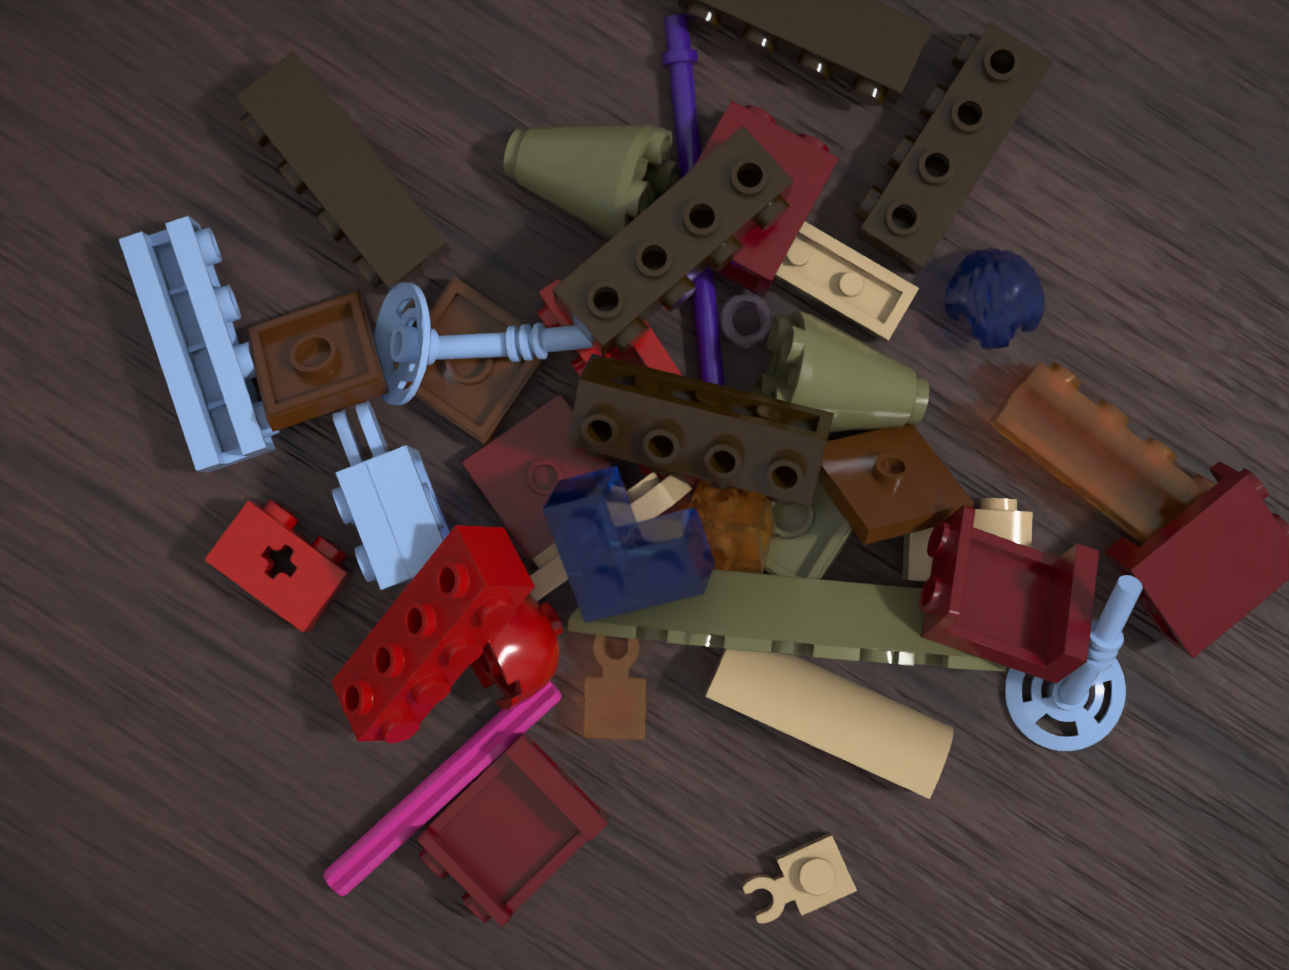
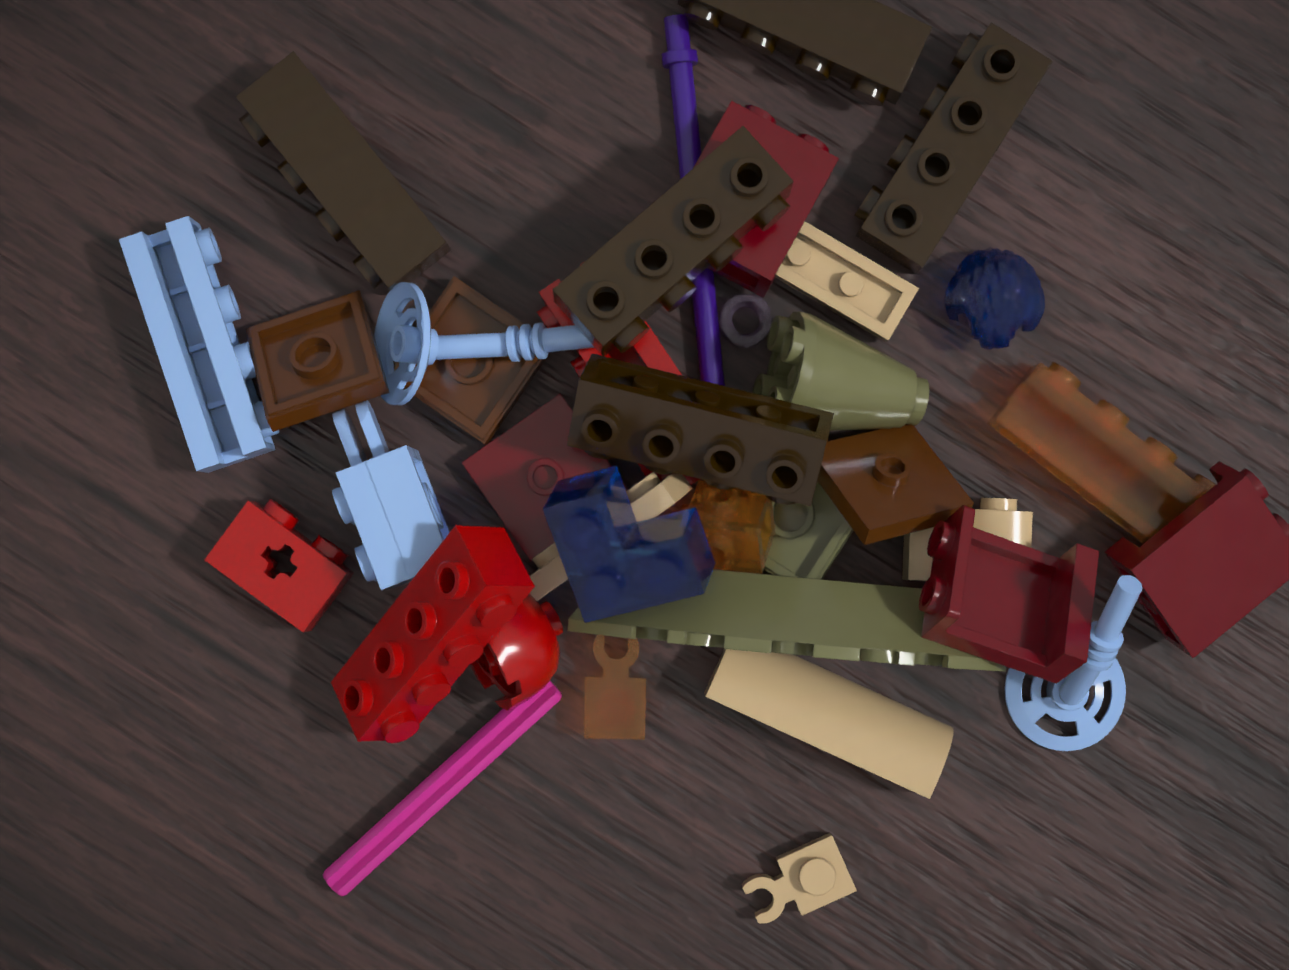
dark red panel [417,732,609,927] -> none
olive cone [504,125,680,238] -> none

